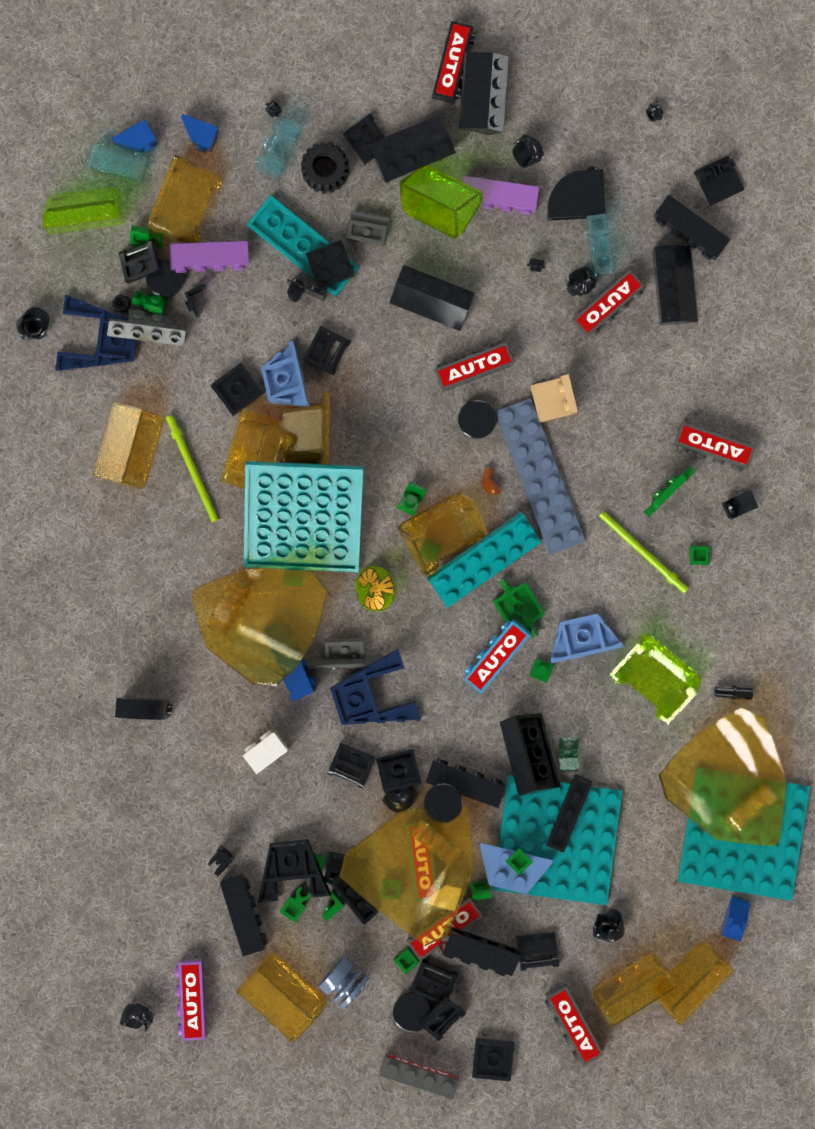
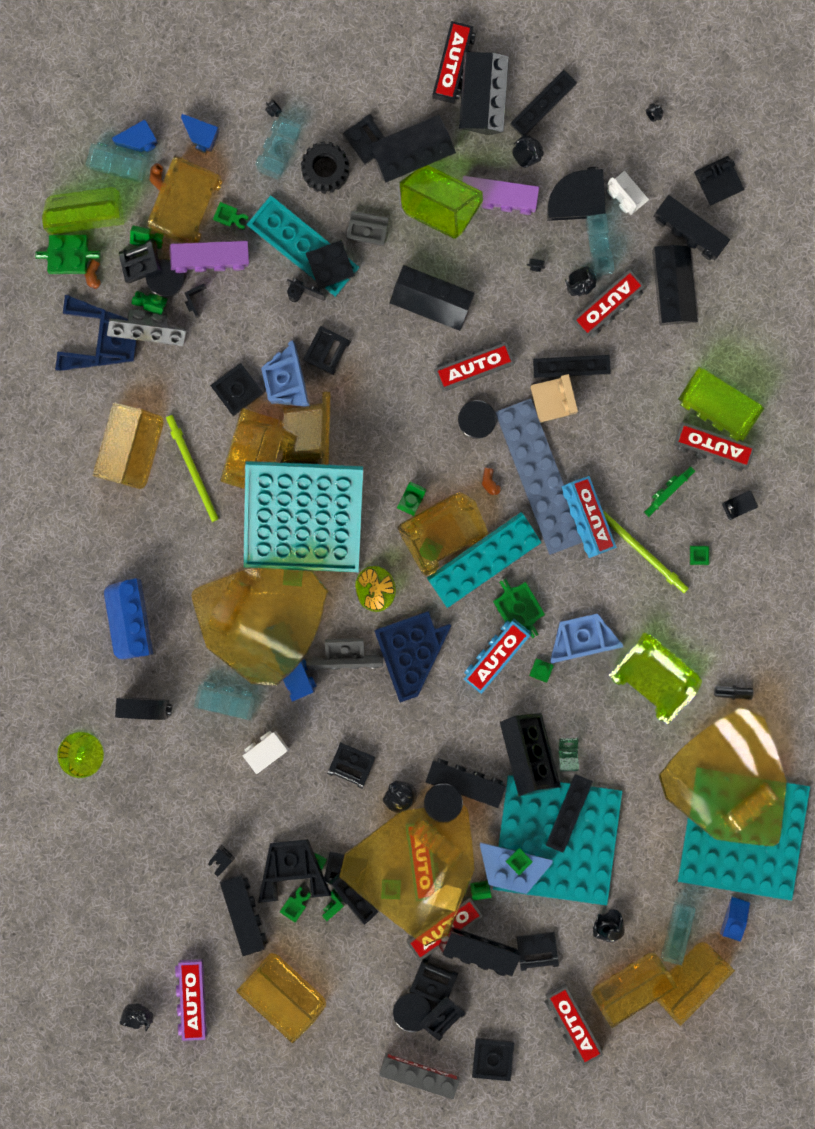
black hair [16,307,49,340] -> none
black plate [112,294,131,313] -> none
sand blue wheel [318,956,369,1009] -> none
dark blue wing [330,648,421,725] -> none
black plate [376,749,422,793] -> none
green tile [393,947,420,975] -> none
none -> green plate [35,235,101,274]
none -> clear neon green shield [57,732,104,778]
none -> dark orange arm [84,259,101,289]
none -> blue windscreen [104,578,153,660]
none -> dark orange arm [149,163,168,193]
none -> clear light blue brick [194,682,256,720]
none -> green plate [213,202,249,230]
none -> dark blue wing [374,611,451,703]
none -> black plate [510,70,577,136]
none -> black plate [533,355,611,378]
none -> brick [562,476,617,558]
none -> white bracket [607,171,649,215]
none -> clear light blue brick [661,901,696,965]
none -> clear neon green windscreen [678,367,765,442]

